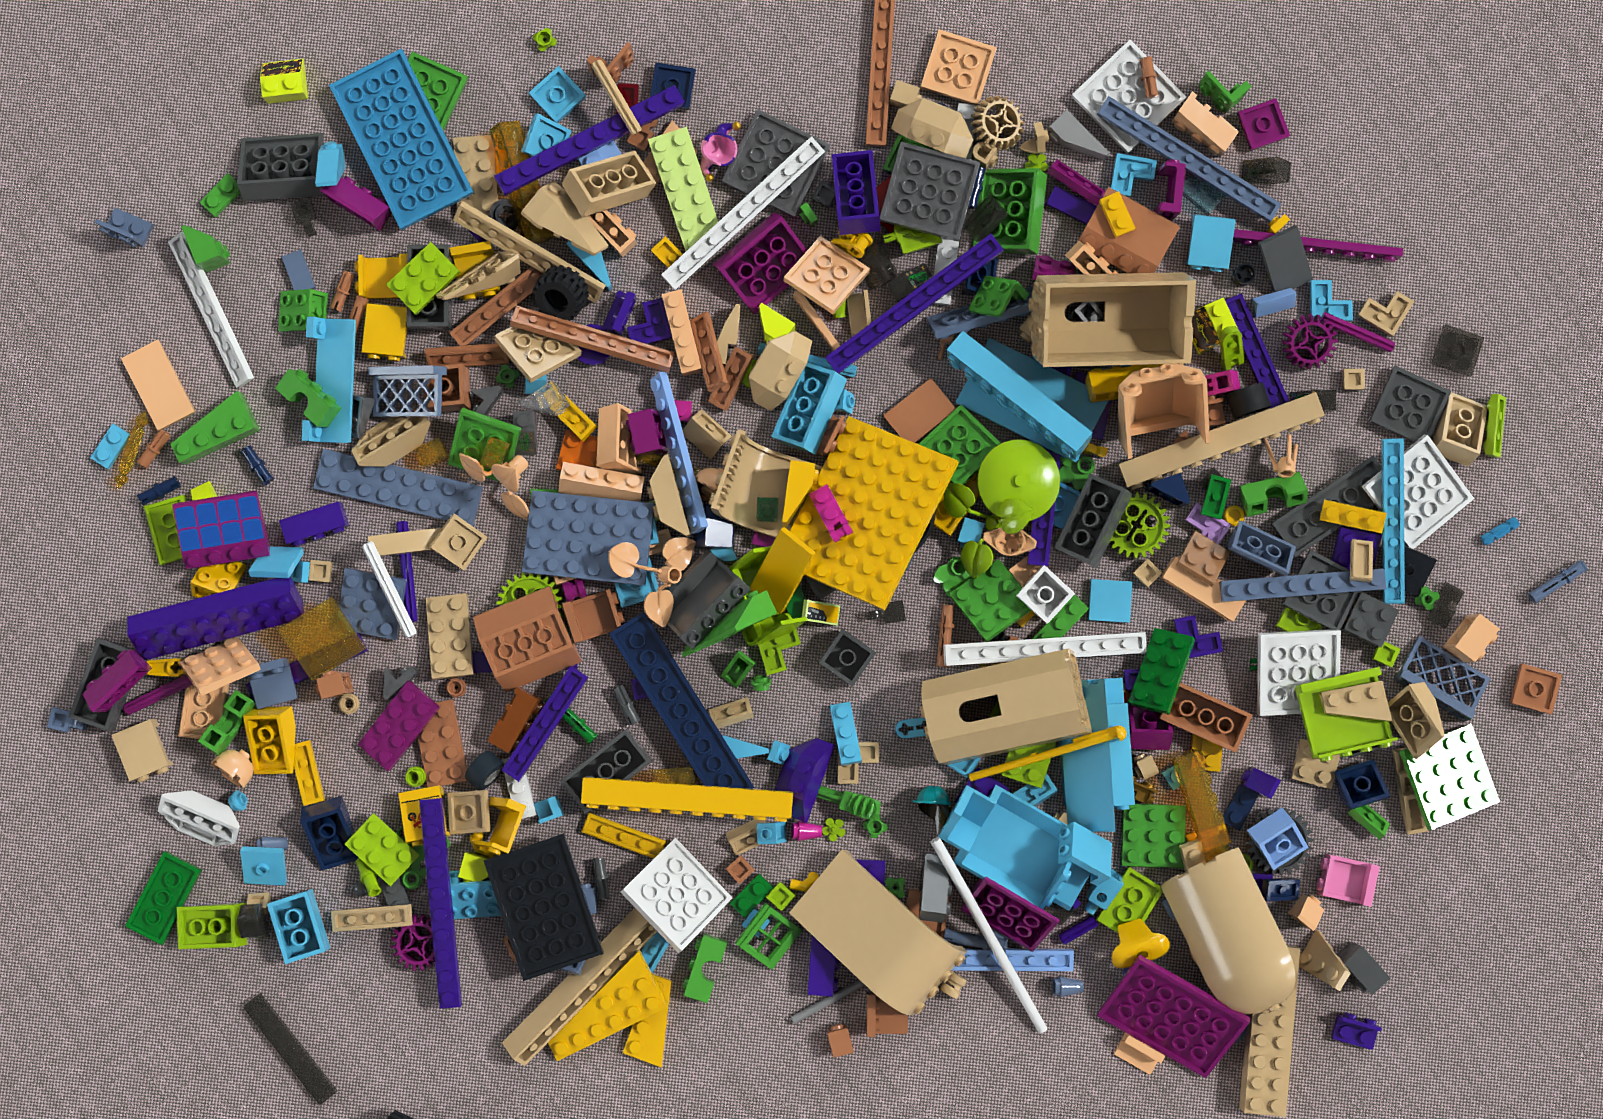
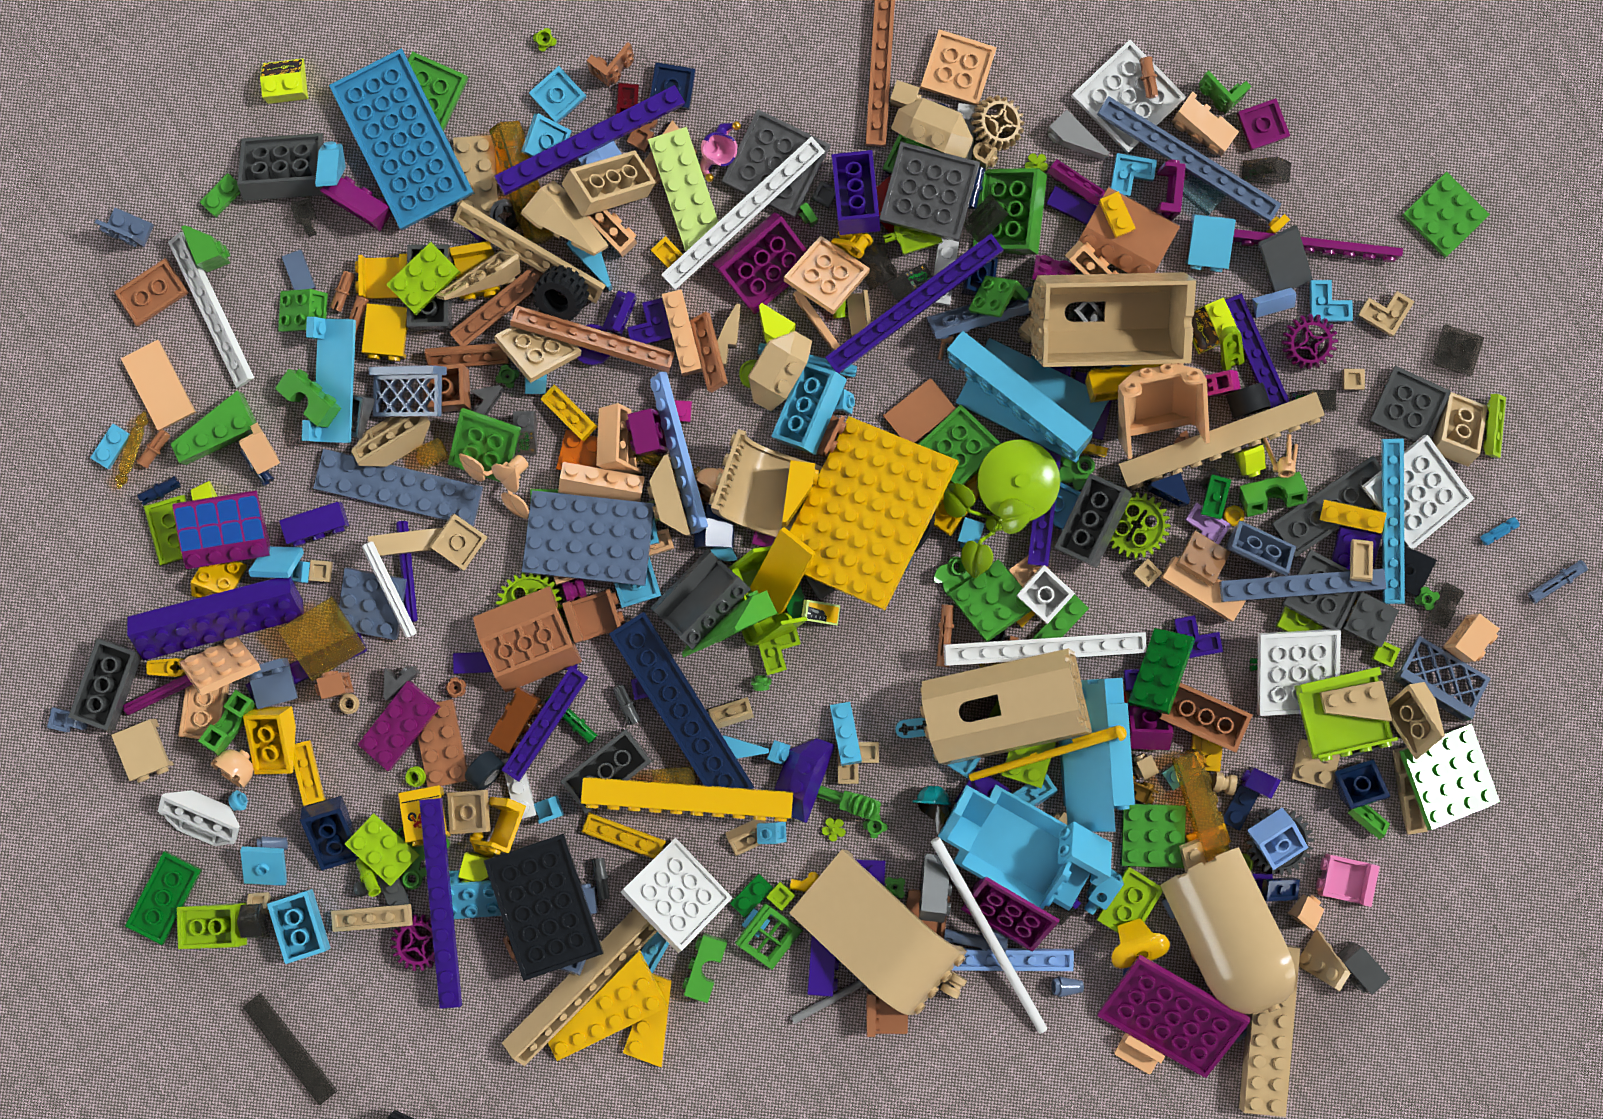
magenta slope [83,650,152,712] -> none
tan plate [426,593,474,680] -> none
clear yellow brick [479,437,510,469] -> none
clear slope [518,381,570,416] -> none
tan axle [591,60,642,135] -> none
light nougat plant [608,537,696,627] -> none
tan panel [682,409,732,460] -> none
nougat plate [708,347,755,411] -> none
bright green slope [721,650,756,688] -> none
nougat plate [726,855,755,884] -> none
clear green window [756,497,778,522] -> none
dark pink cone [791,821,822,841] -> none
dark pink plate [809,484,853,543] -> none
dark grey brick [819,629,876,687] -> none
nougat brick [827,1023,854,1058] -> none
clear smoke plate [869,600,906,624] -> none
light nougat hat [983,527,1037,556] -> none
tan plate [1020,122,1049,154] -> none
dark purple axle [1058,916,1098,944] -> none
medium azure tile [1088,579,1132,623] -> none
nougat bracket [1208,395,1226,427] -> none
black wheel [1231,263,1256,287] -> none
magenta axle [1320,312,1395,352] -> none
dark purple bracket [1331,1012,1382,1050] -> none
nougat plate [1510,664,1562,715] -> none
none -> nougat tile [114,258,189,327]
none -> light nougat panel [239,422,280,474]
none -> tan wheel [1211,771,1237,796]
none -> neon yellow slope [1234,445,1266,478]
none -> bright green plate [1402,172,1490,258]

